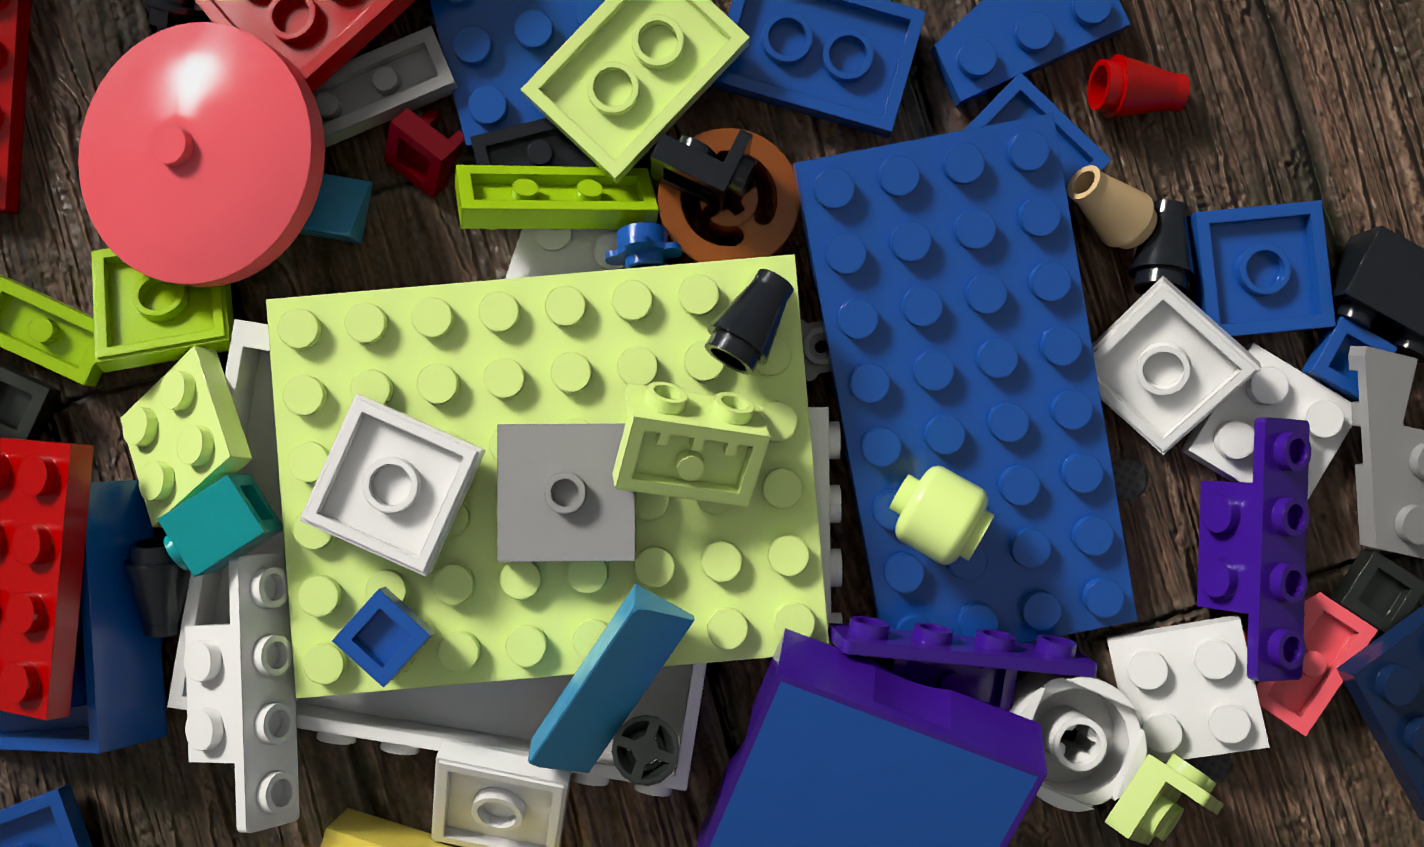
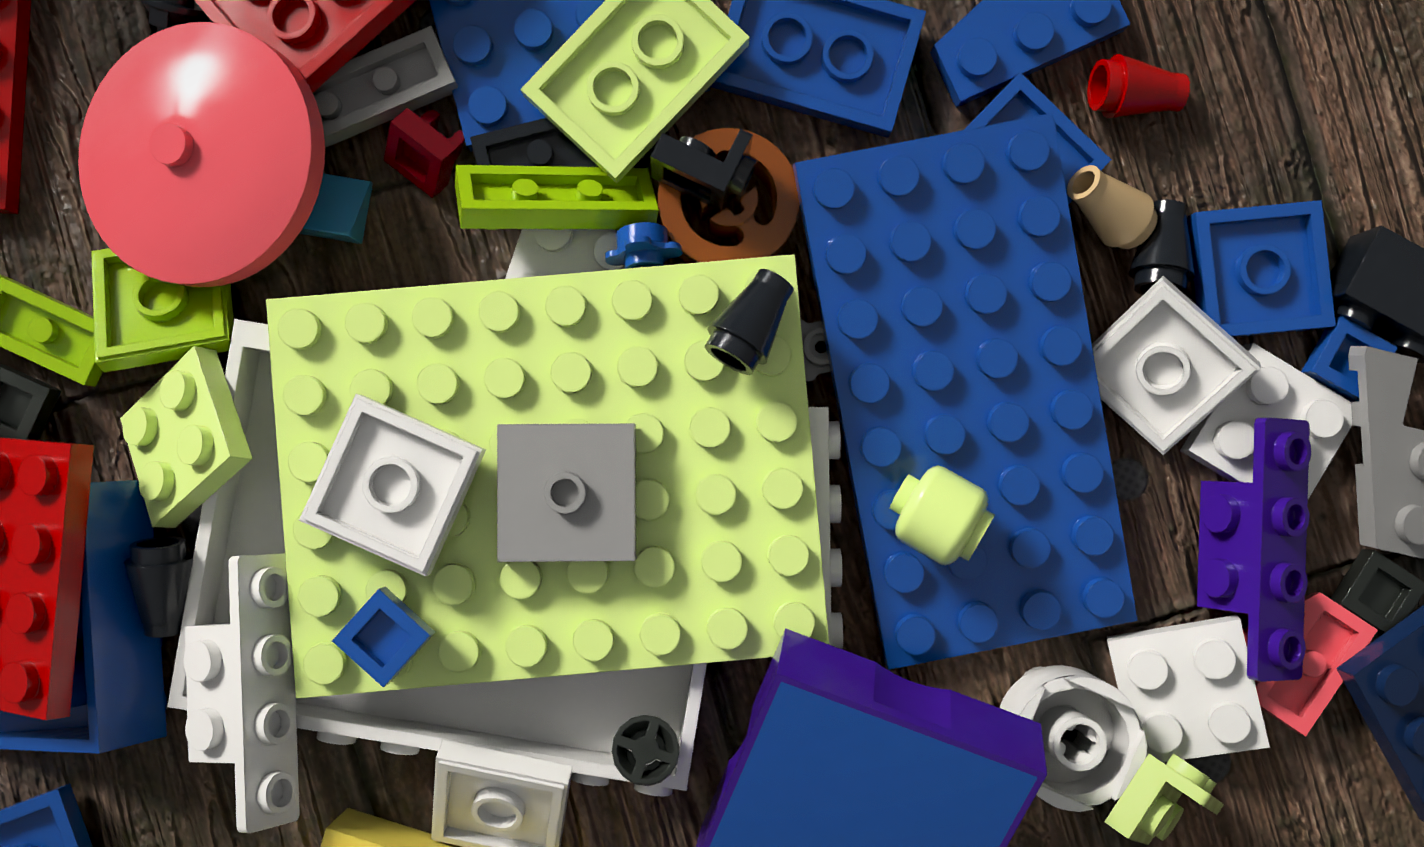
teal brick [157,474,283,577] -> none
dark azure slope [528,584,694,773] -> none
yellowish green bracket [612,382,771,507] -> none
dark purple bracket [828,616,1098,712] -> none

